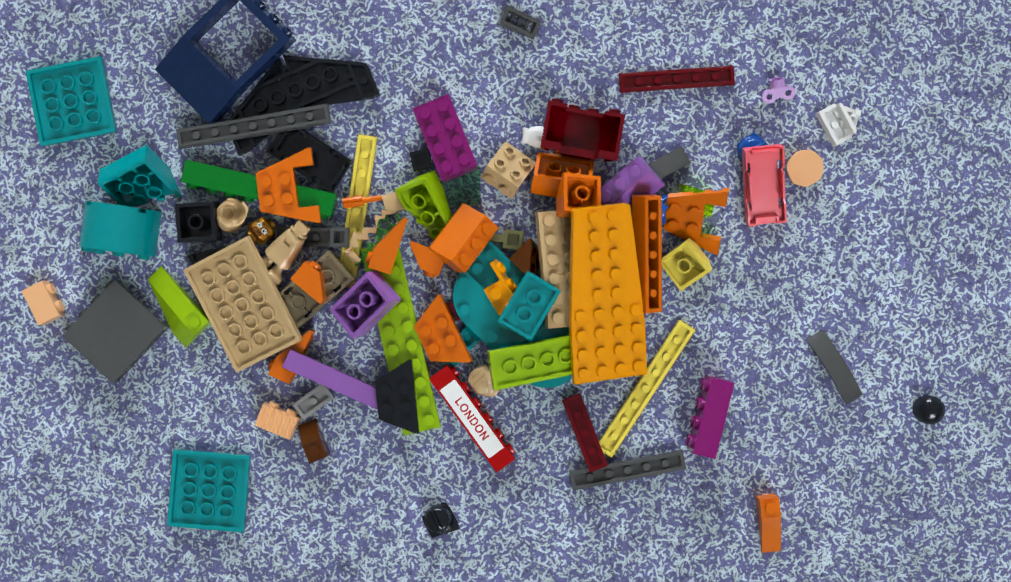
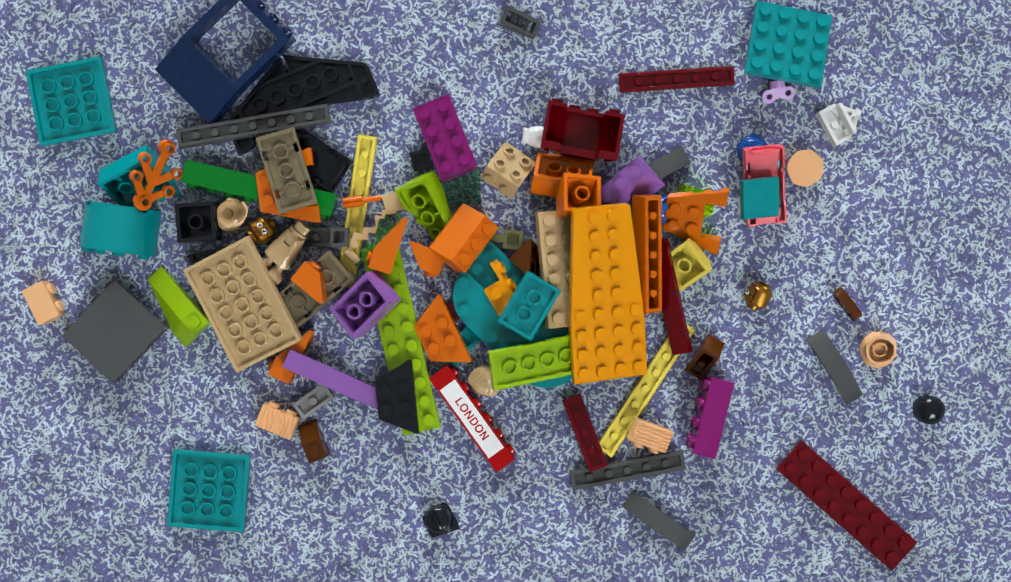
orange slope [755,494,781,553] -> none
none -> orange plant [129,139,183,211]
none -> dark tan piece [255,127,318,215]
none -> dark grey slope [623,491,696,550]
none -> light nougat brick [626,416,674,454]
none -> dark red tile [662,238,692,355]
none -> reddish brown slope [685,334,725,380]
none -> teal tile [740,176,779,220]
none -> teal plate [744,1,832,89]
none -> pearl gold head [744,281,773,311]
none -> dark red plate [776,440,917,571]
none -> reddish brown beam [832,287,862,321]
none -> light nougat hat [859,332,897,369]

